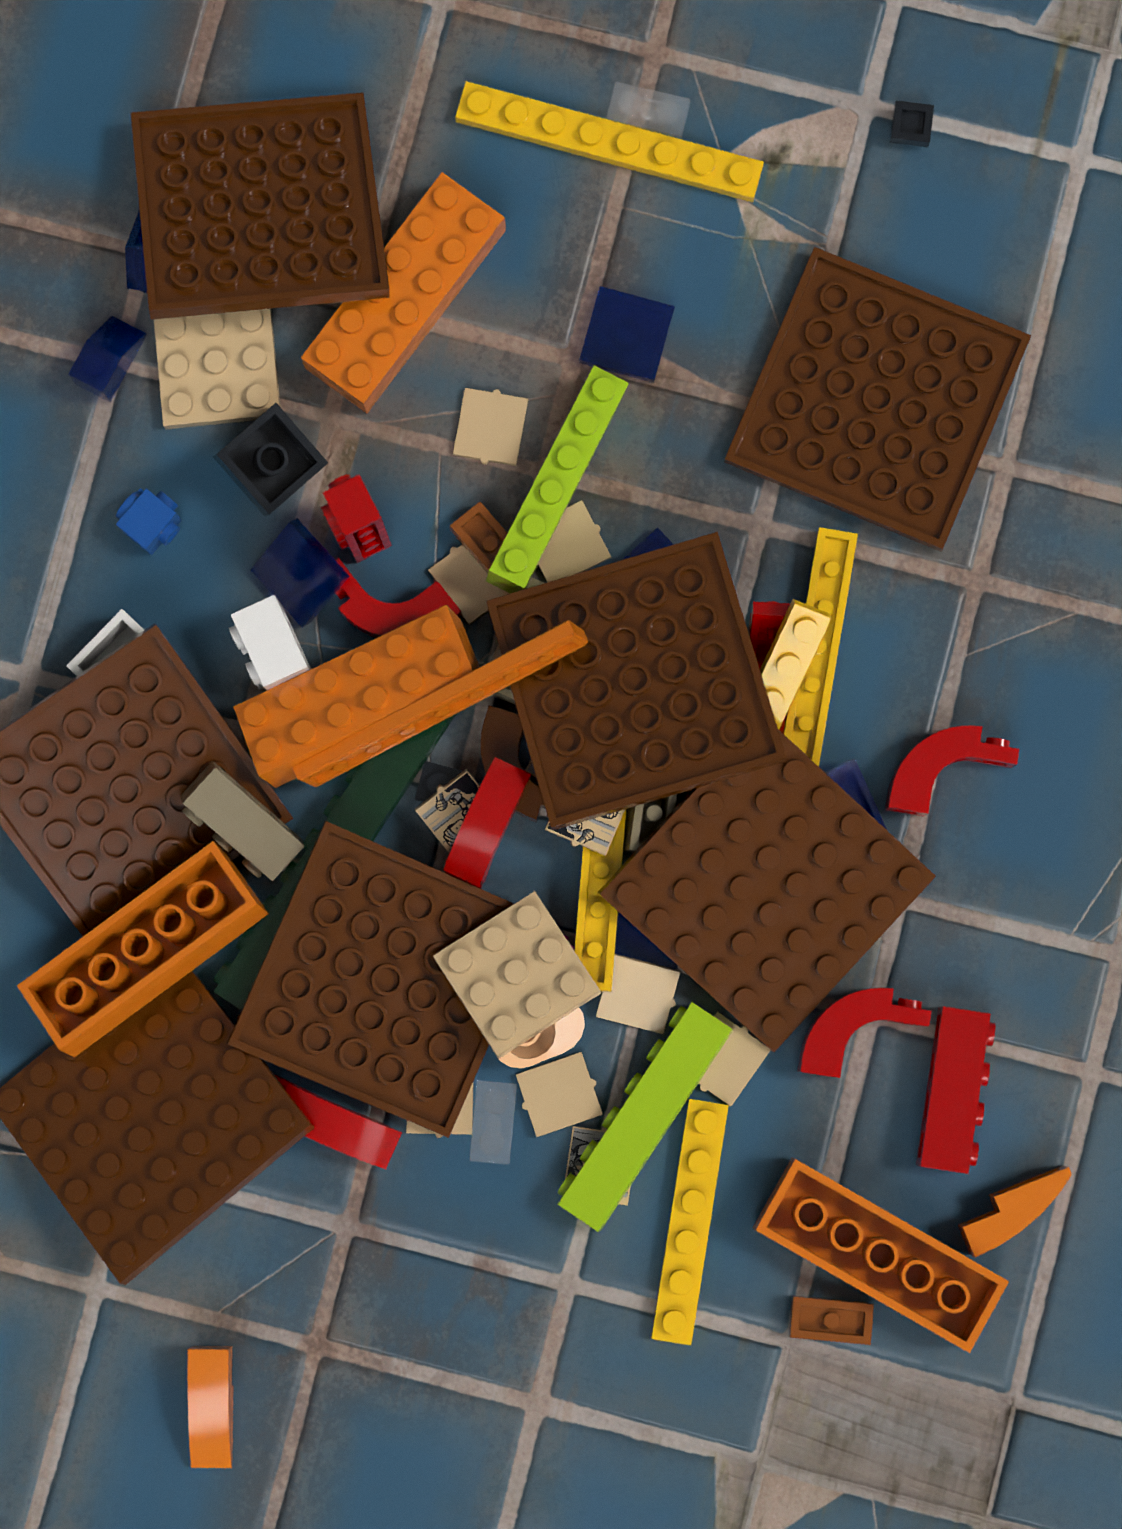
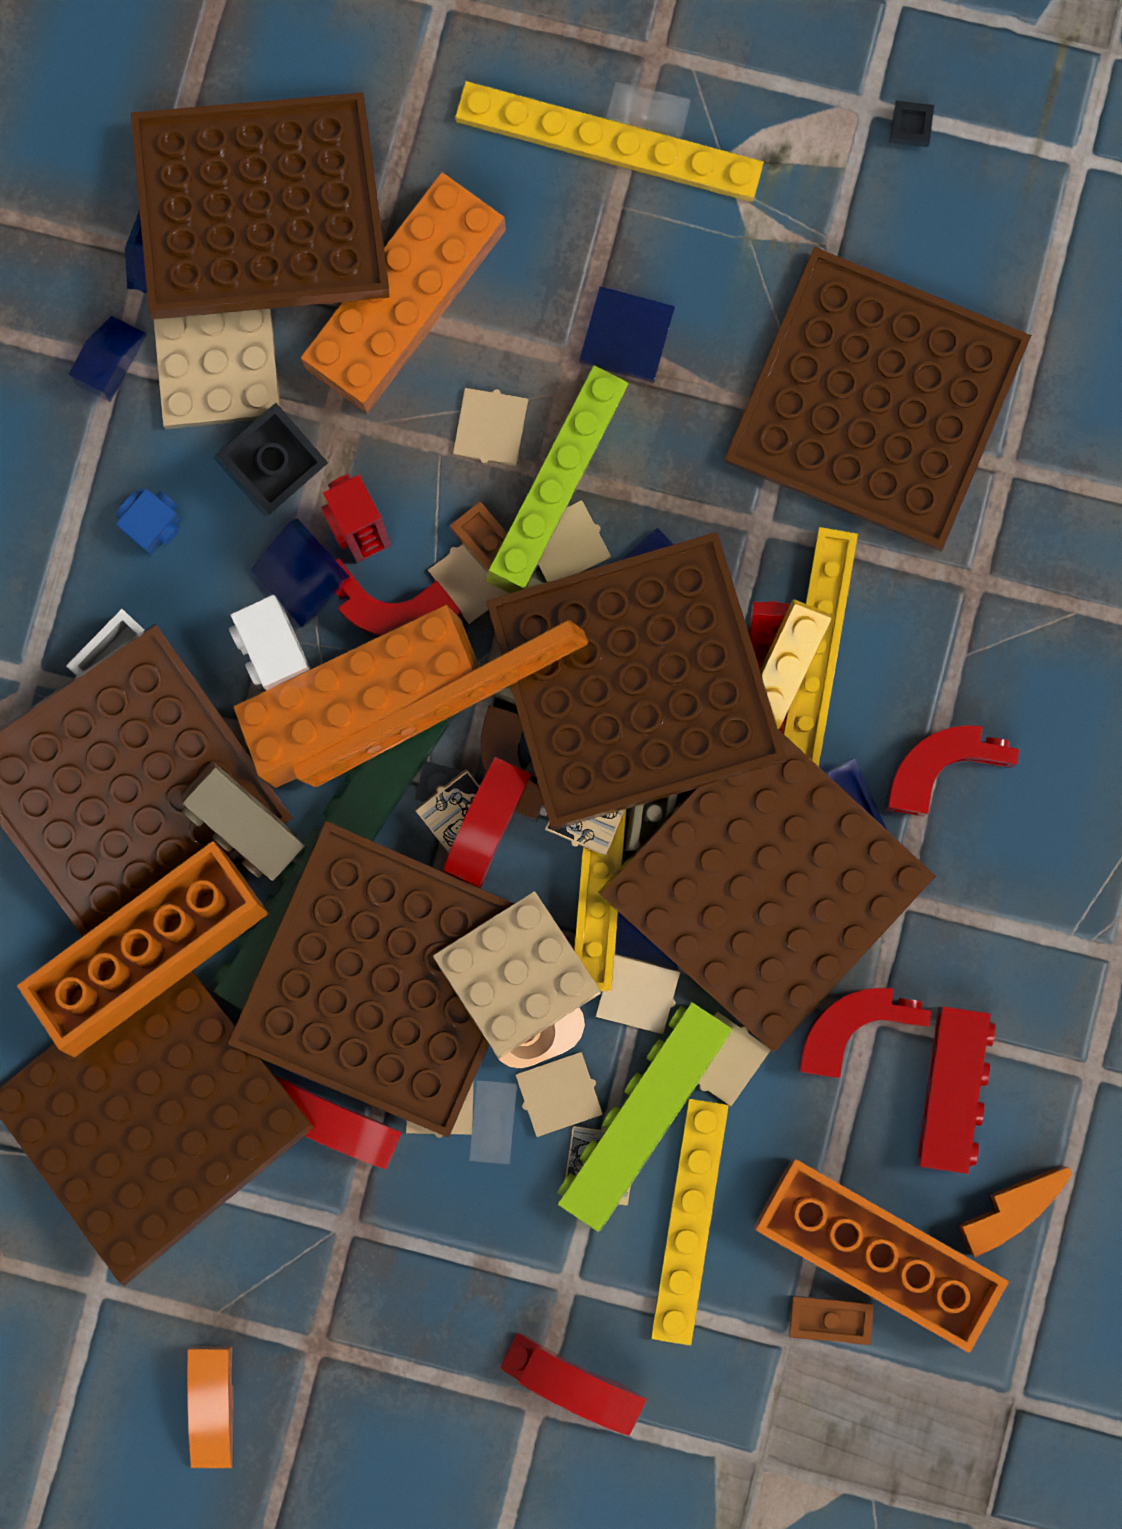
none -> red arch [500,1332,647,1436]

